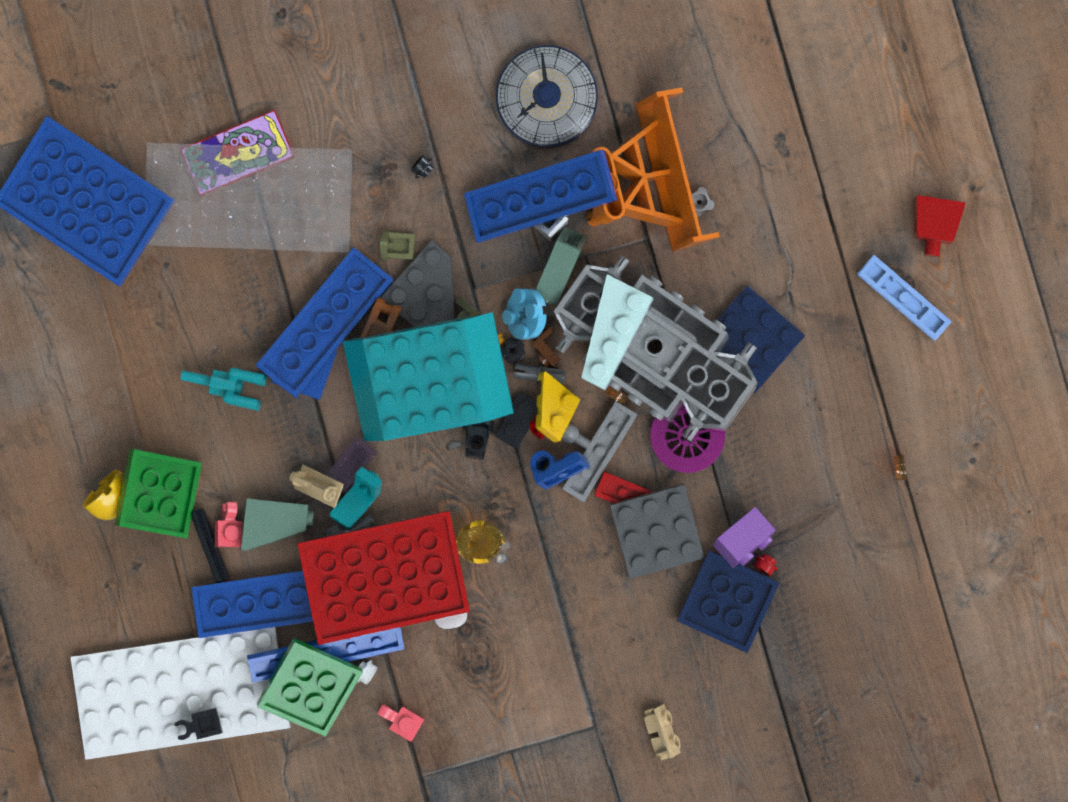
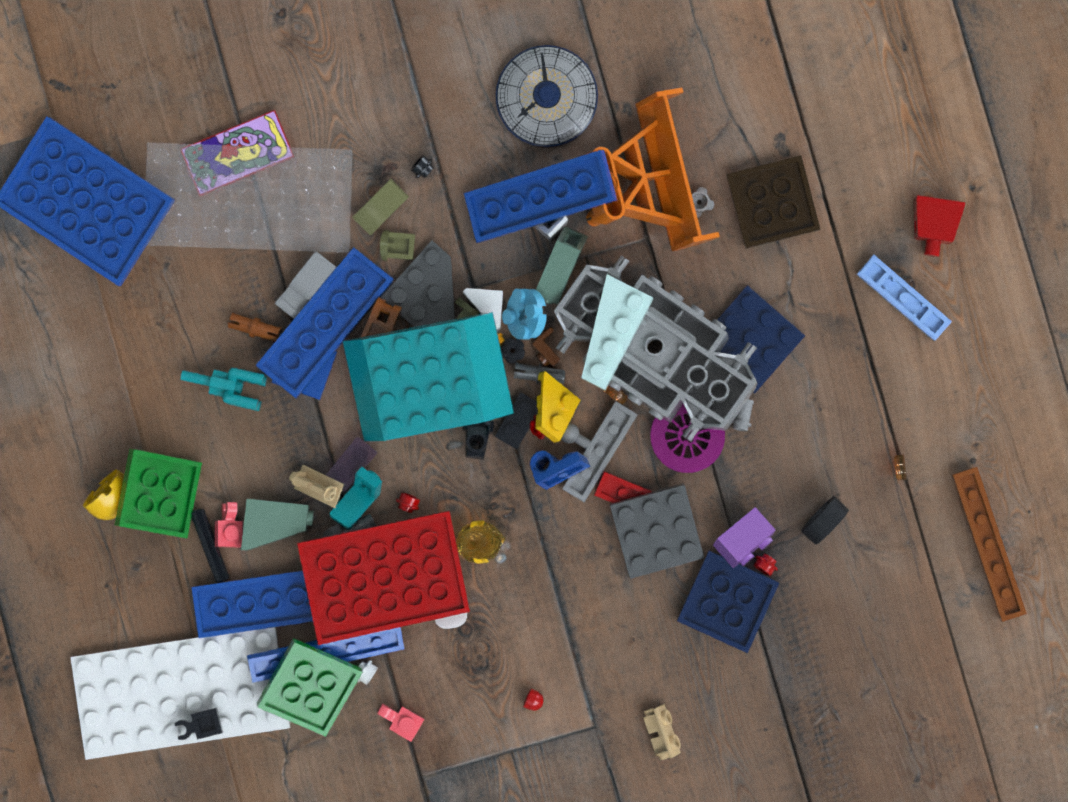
none -> dark orange pin [228,313,282,342]
none -> light grey piece [275,251,337,319]
none -> olive slope [352,179,409,236]
none -> red plate [396,492,420,513]
none -> white slope [463,288,503,332]
none -> red hinge [523,688,544,711]
none -> dark brown plate [726,155,821,249]
none -> light grey pin [732,399,754,432]
none -> black tyre [801,496,849,545]
none -> dark orange plate [951,467,1027,622]

